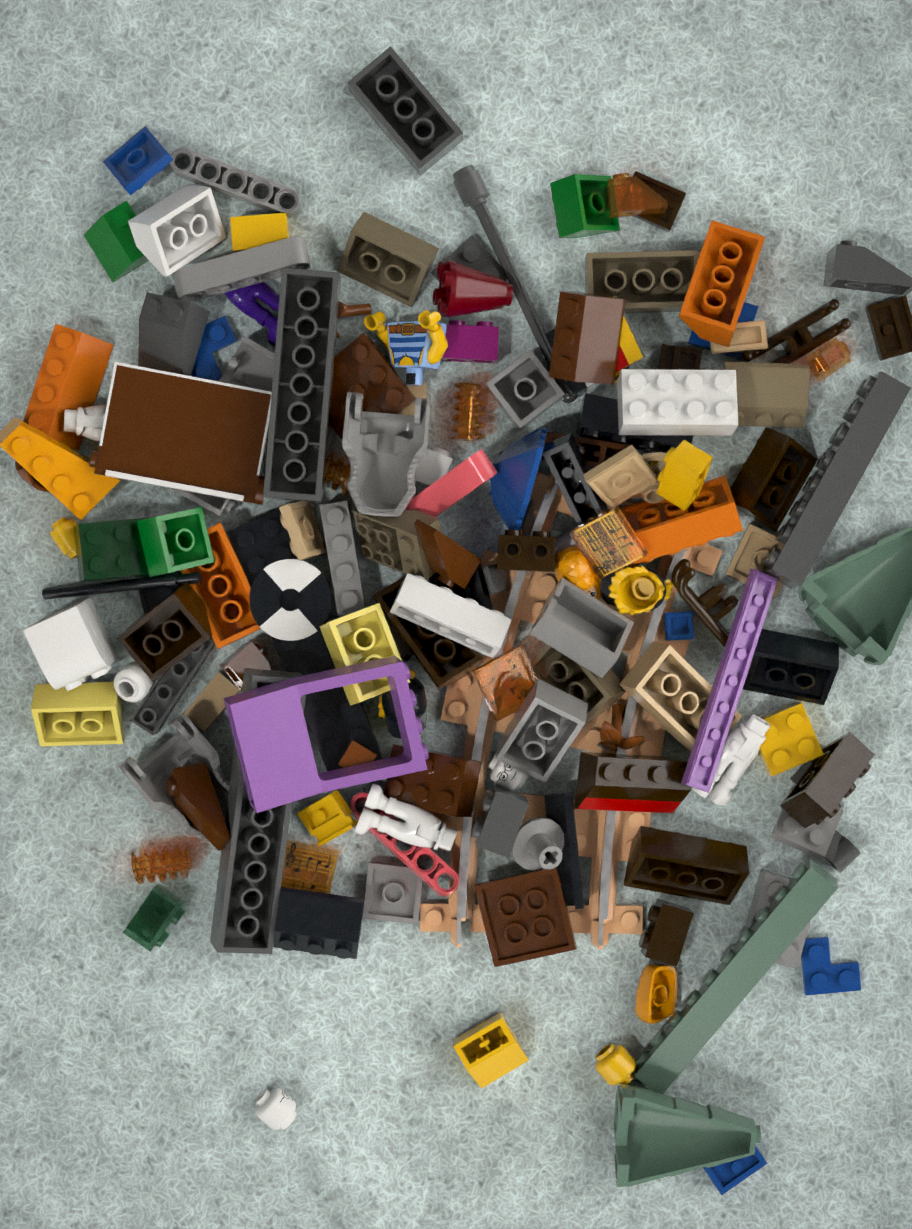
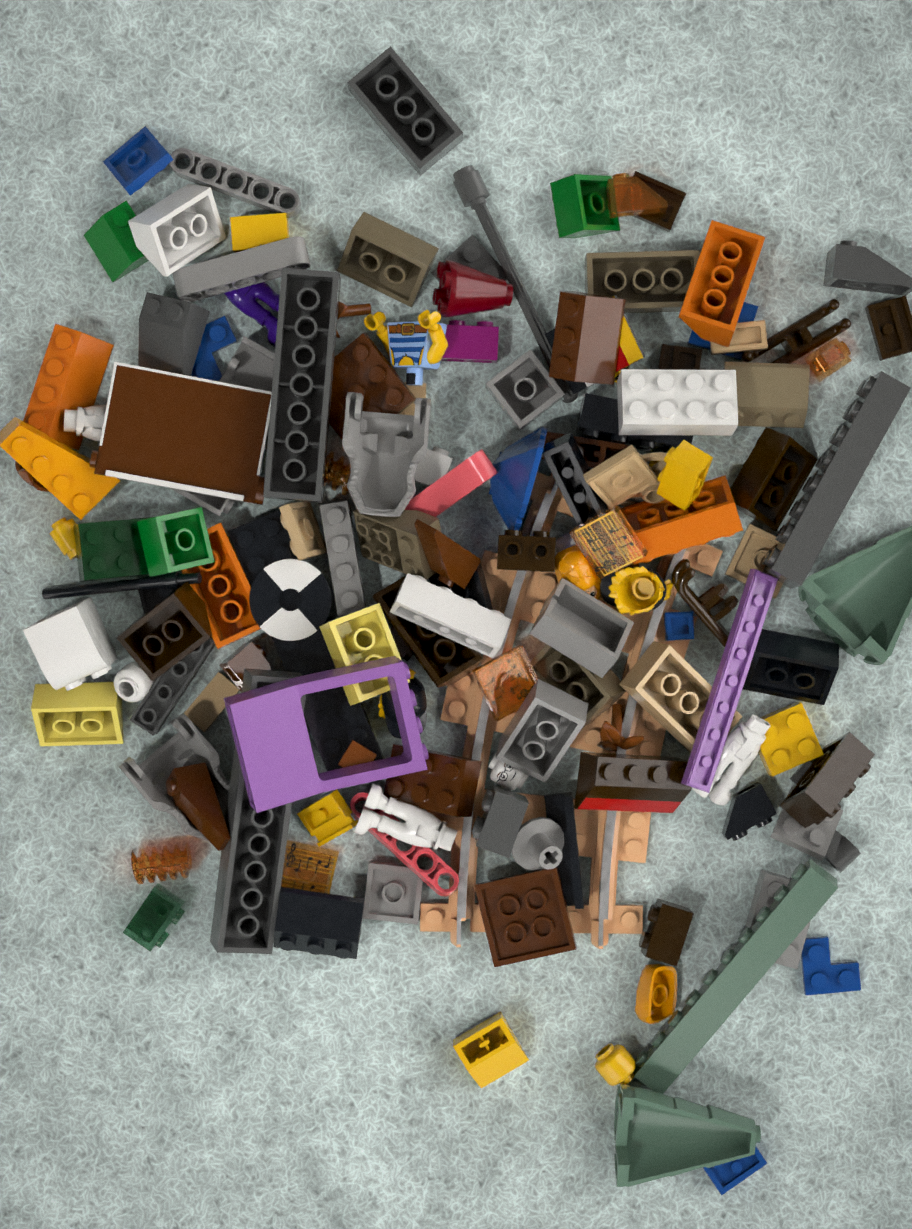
white head [255,1088,297,1130] -> none
clear orange piece [450,382,489,441] -> none
dark grey slope [483,564,510,595] -> none
dark brown slope [624,826,749,905] -> none
none -> black slope [722,782,777,841]

